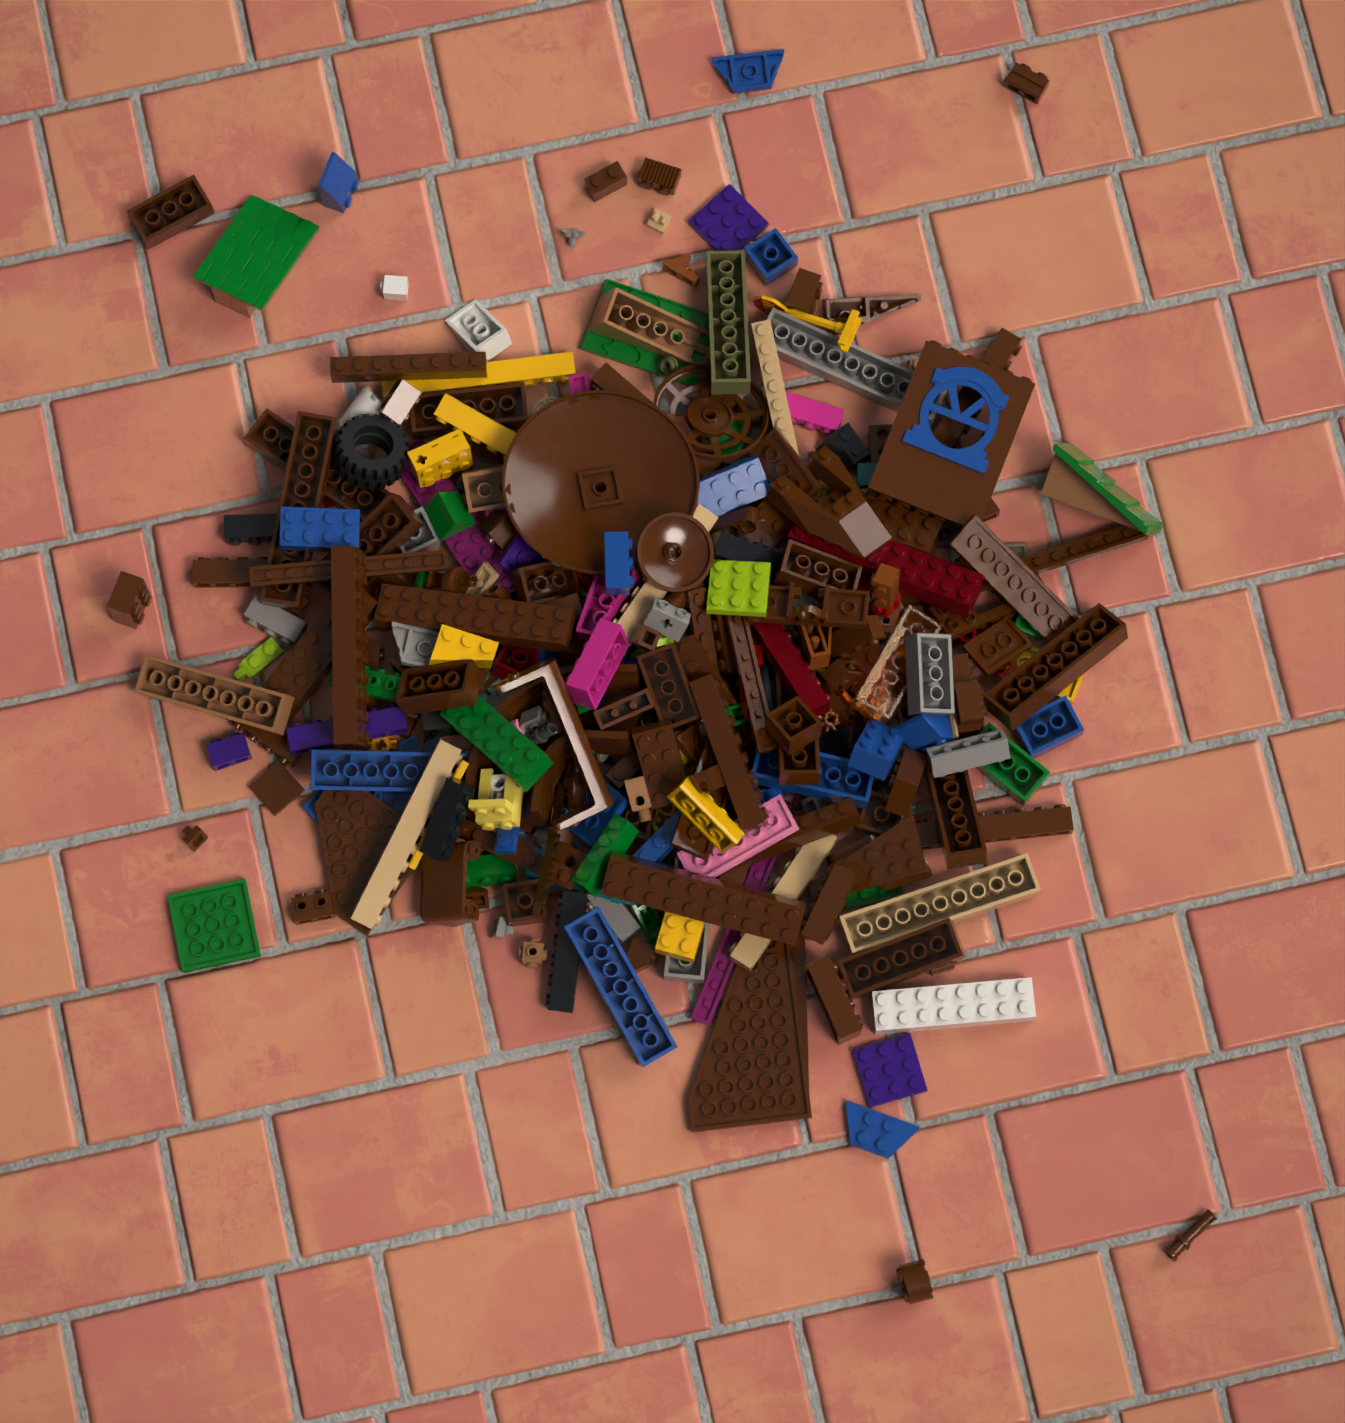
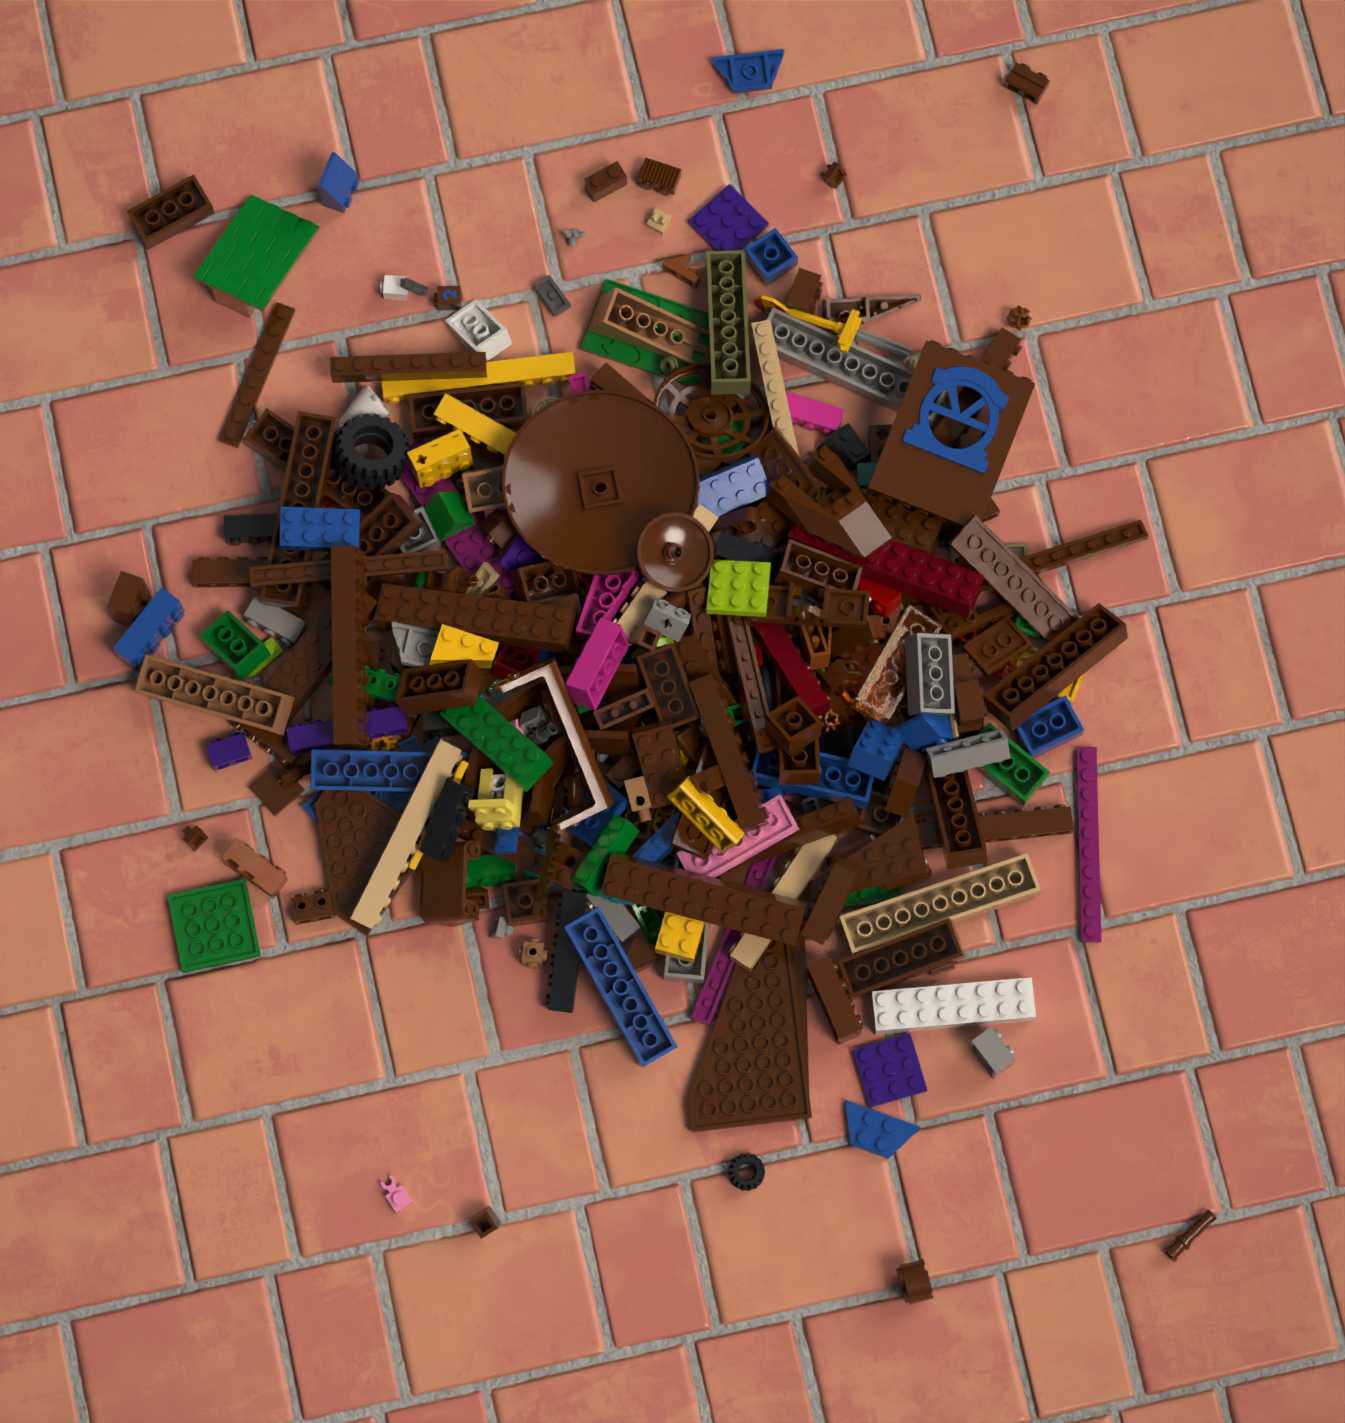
brick [377,379,421,425] -> none
blue brick [604,531,634,595] -> none
dark orange brick [870,563,900,610] -> none
piece [1041,443,1163,535] -> none
none -> blue brick [113,587,185,672]
none -> green brick [199,610,271,681]
none -> reddish brown plate [219,302,295,449]
none -> dark orange wedge [222,838,288,899]
none -> reddish brown pin [277,761,311,785]
none -> bright pink plate [380,1175,413,1214]
none -> dark grey axle [400,277,428,296]
none -> reddish brown brick [434,286,461,311]
none -> reddish brown brick [470,1205,501,1239]
none -> dark grey plate [534,275,571,317]
none -> black tyre [729,1153,765,1191]
none -> reddish brown tile [821,161,847,189]
none -> light grey axle [855,329,910,358]
none -> light grey brick [969,1027,1015,1079]
none -> dark orange gear [1007,305,1032,331]
none -> magenta plate [1076,747,1102,943]

